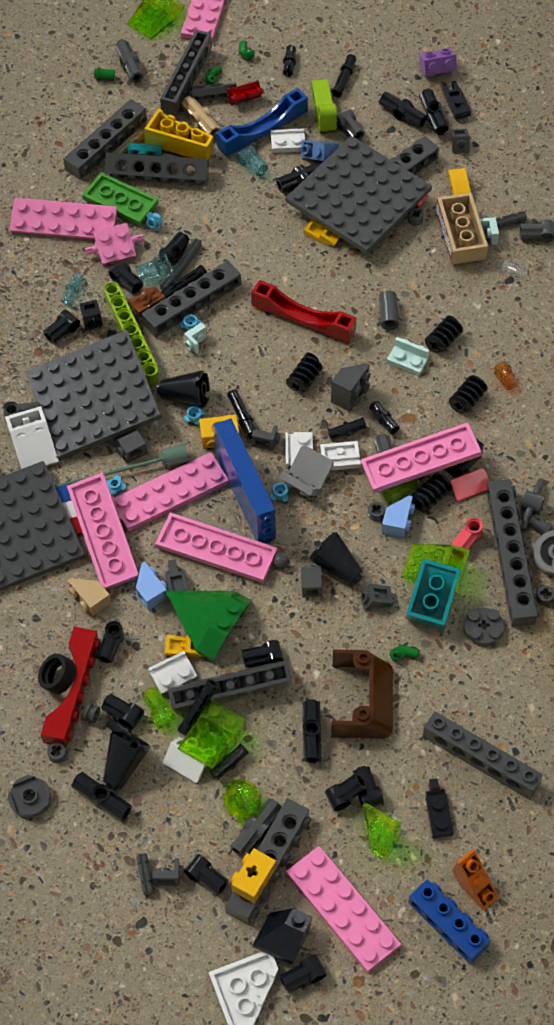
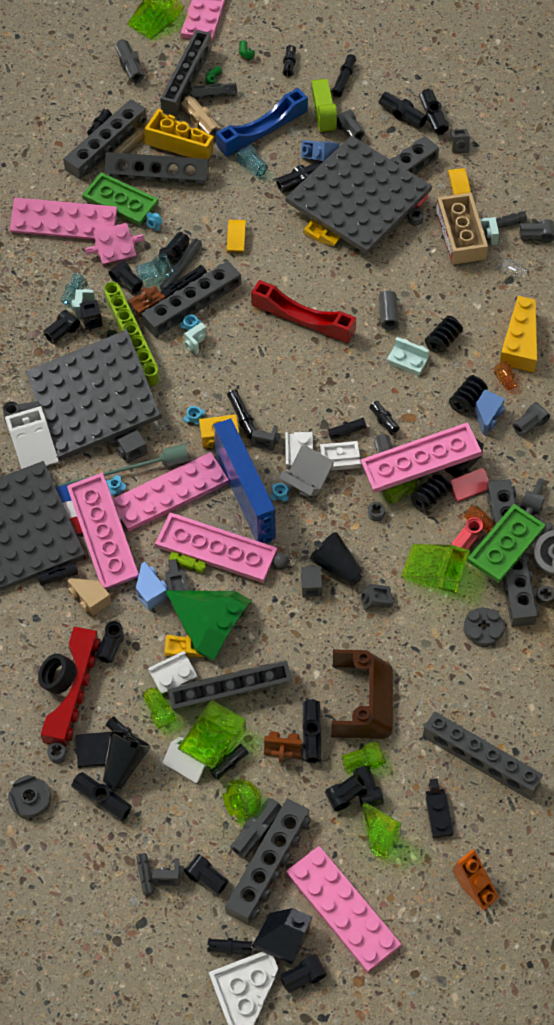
dark grey bush [83,703,100,723] -> none
green pin [94,67,115,80] -> none
black piece [101,694,145,730] -> none
teal plate [128,143,162,156] -> none
black cone [157,371,210,408] -> none
black pin [178,679,219,736] -> none
red hinge [227,80,263,105] -> none
yellow brick [230,848,276,904] -> none
black piece [242,640,284,668] -> none
white plate [271,129,305,153] -> none
black piece [286,352,323,392] -> none
dark grey slope [331,363,371,412] -> none
light blue slope [381,496,415,538] -> none
green arm [390,645,419,661] -> none
teal slope [406,558,461,630] -> none
blue brick [408,879,490,965] -> none
medium lavender brick [419,48,457,77] -> none
black hinge [441,81,471,119] -> none
none -> black pin [37,562,78,586]
none -> light aqua bracket [72,289,95,318]
none -> black piece [75,731,112,768]
none -> black pin [87,109,112,136]
none -> lime axle [169,552,206,573]
none -> black pin [207,938,253,956]
none -> yellow slope [227,220,246,253]
none -> dark orange hips [264,731,302,763]
none -> clear neon green piece [341,742,386,774]
none -> clear orange cone [464,505,493,530]
none -> bright green plate [467,504,546,583]
none -> medium blue slope [475,390,506,436]
none -> yellow wedge [499,296,537,373]
none -> dark grey piece [512,402,551,437]

